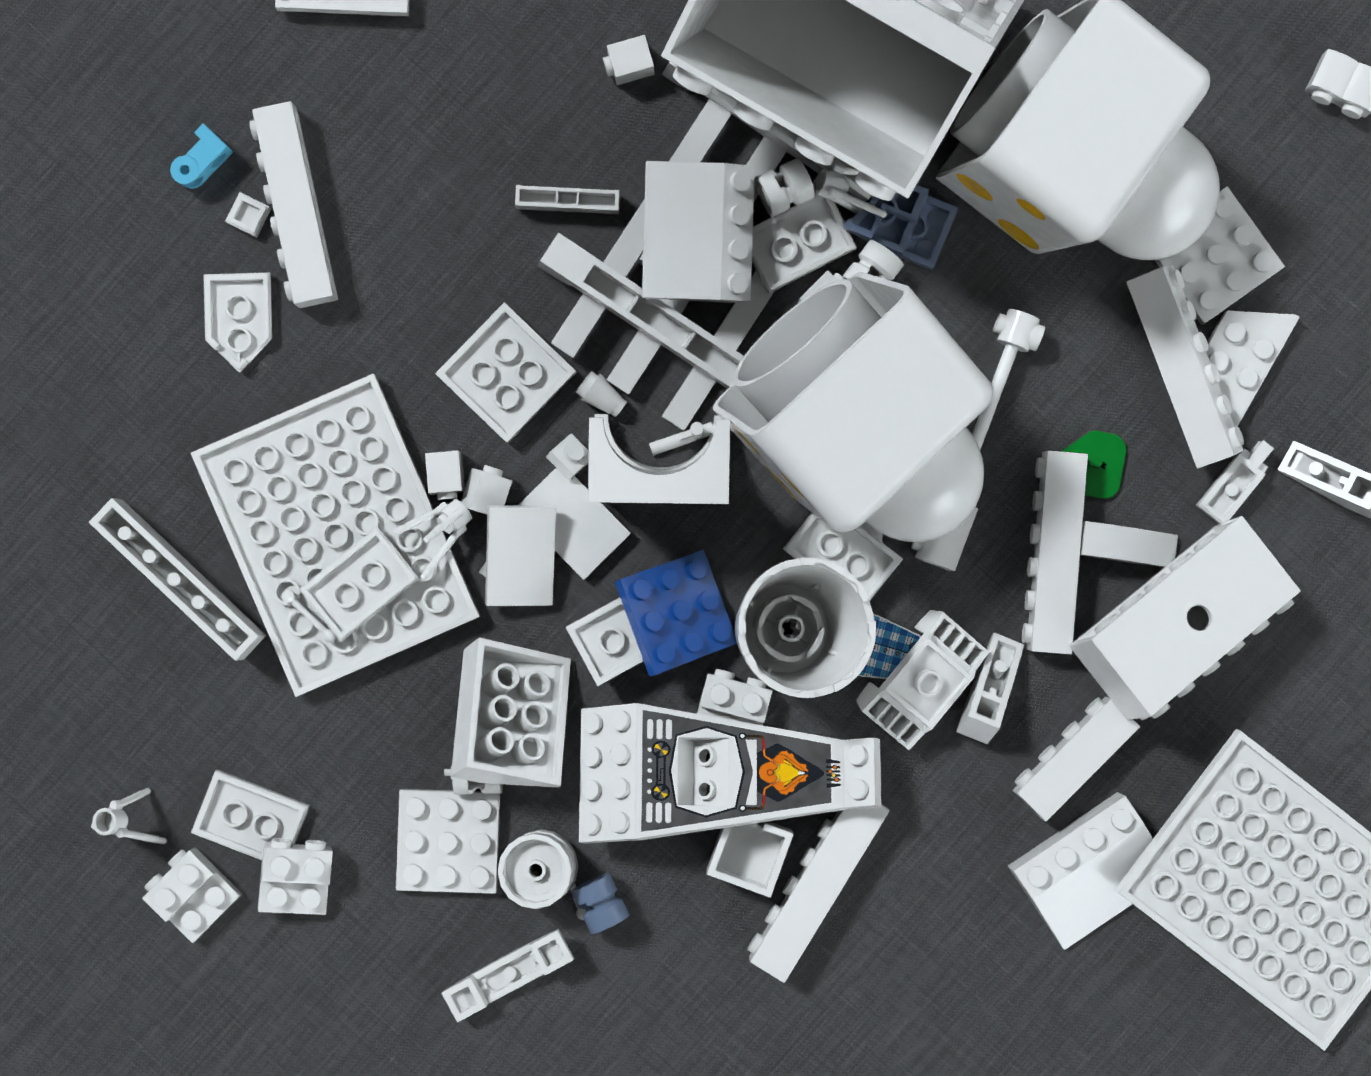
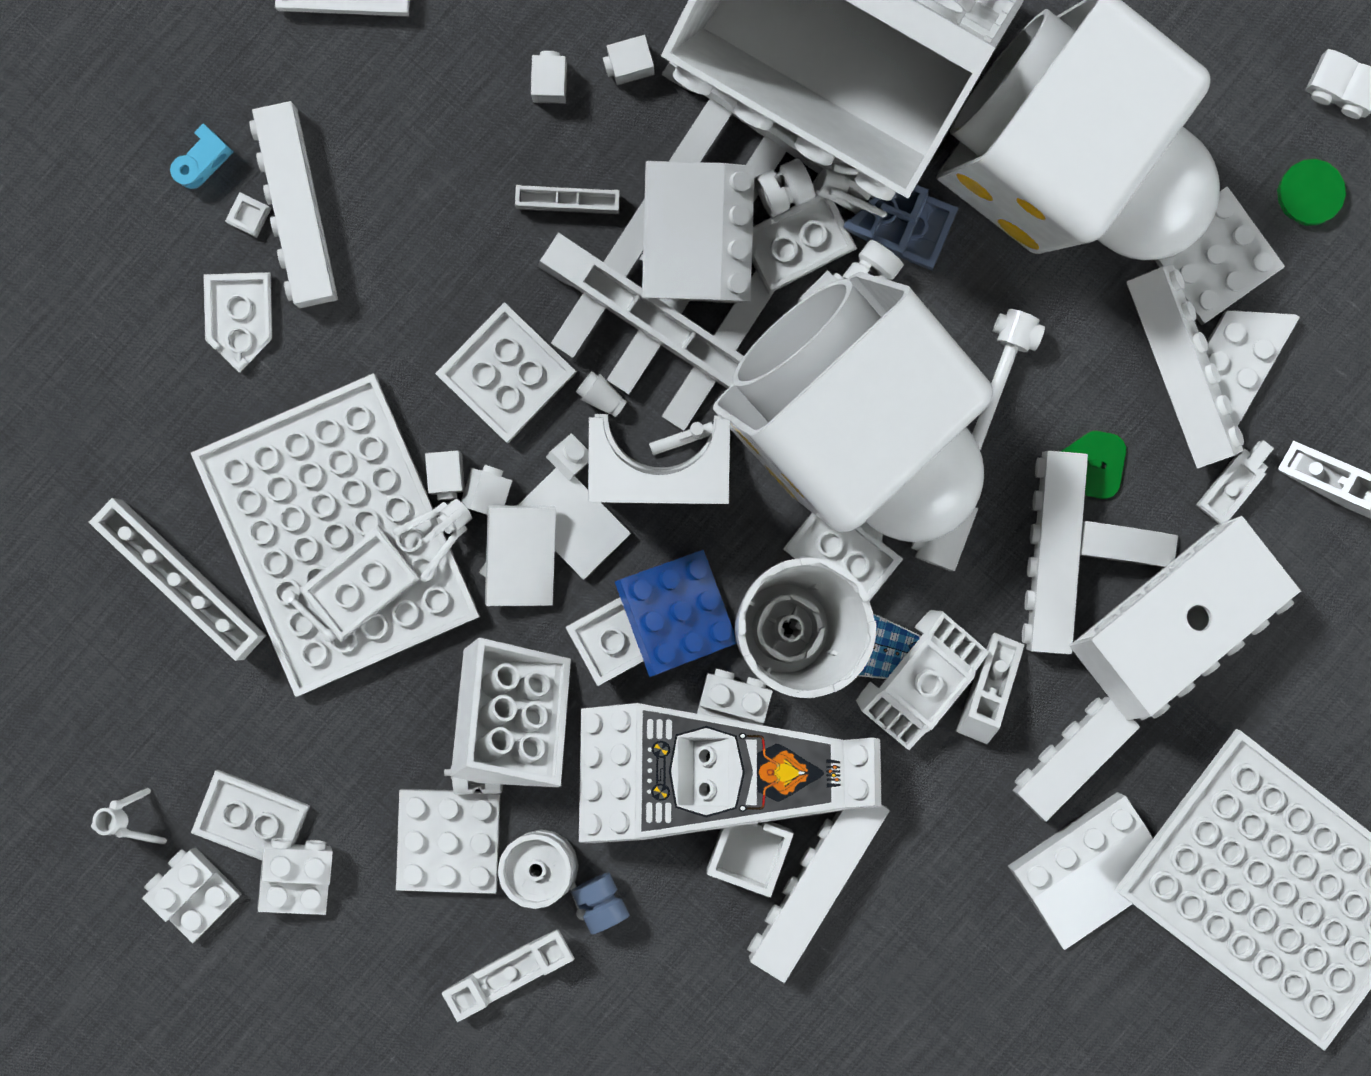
none -> white brick [531,51,567,104]
none -> green tile [1277,159,1346,226]

